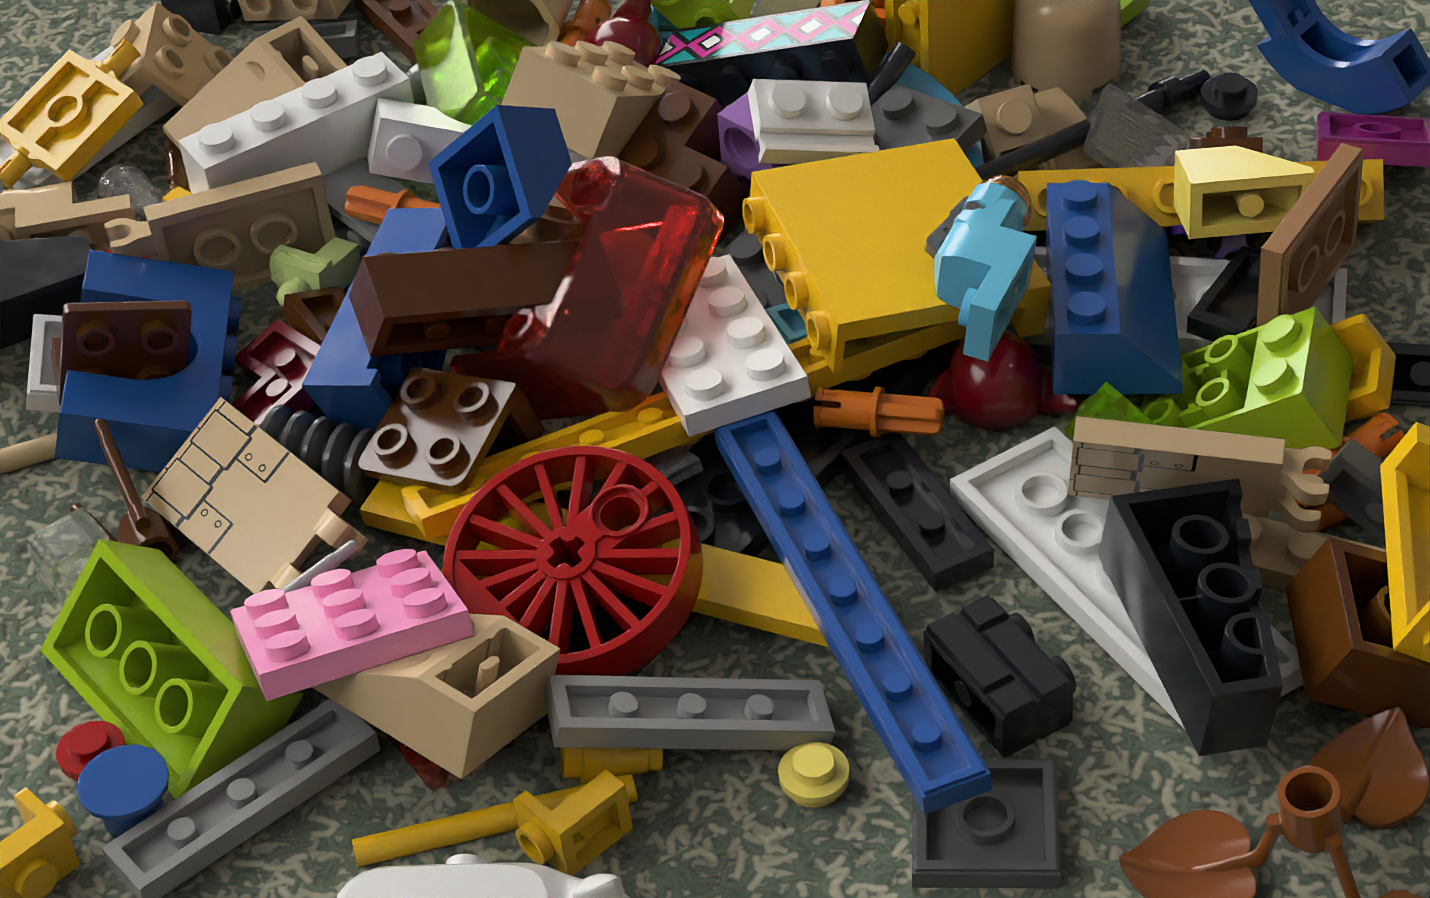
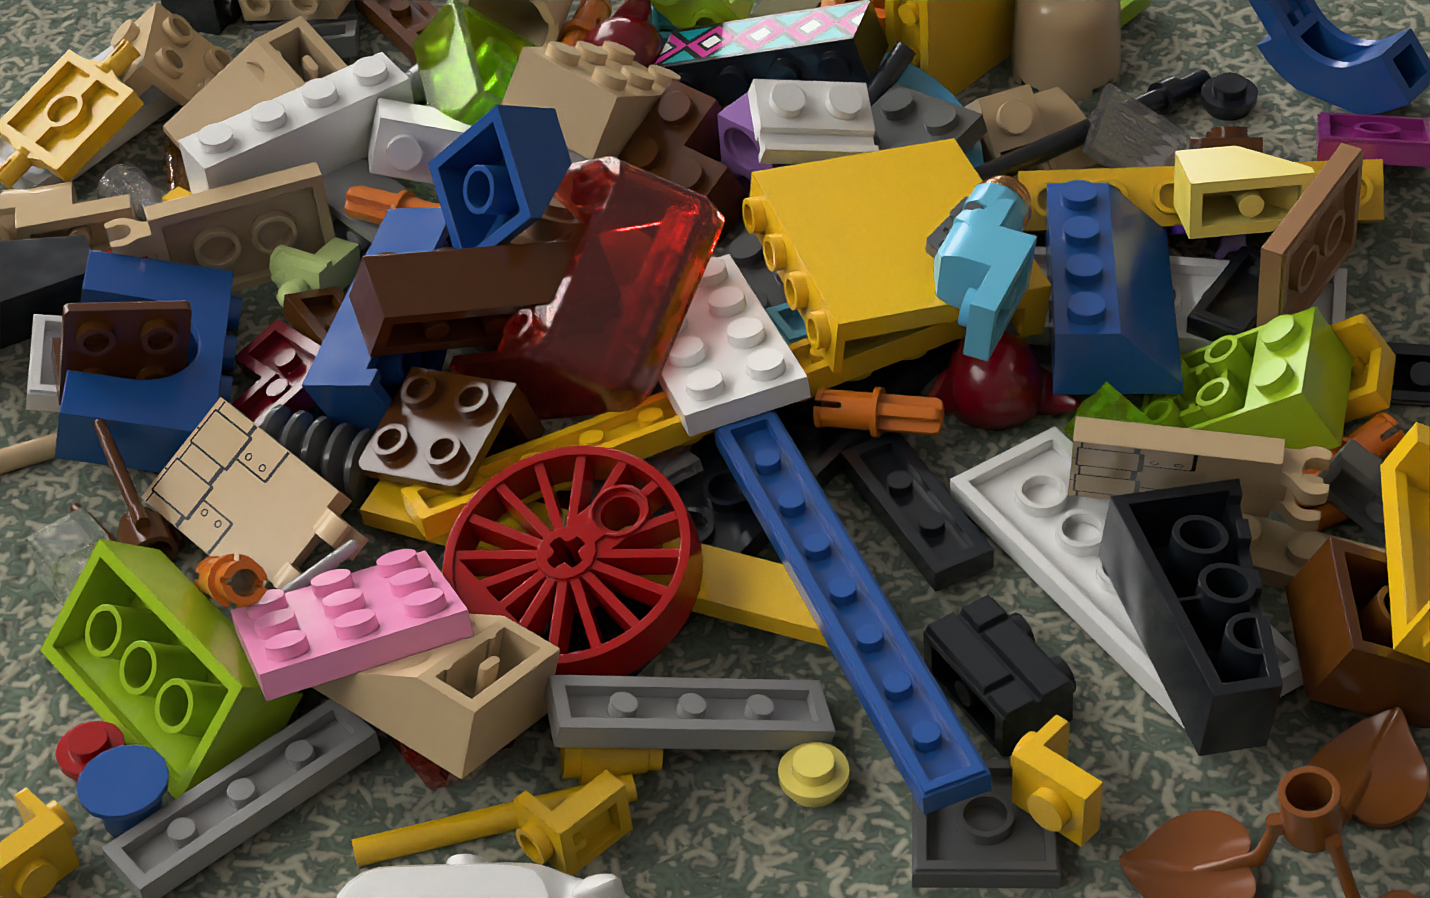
none -> orange pin [194,553,268,608]
none -> yellow bracket [1010,715,1103,847]

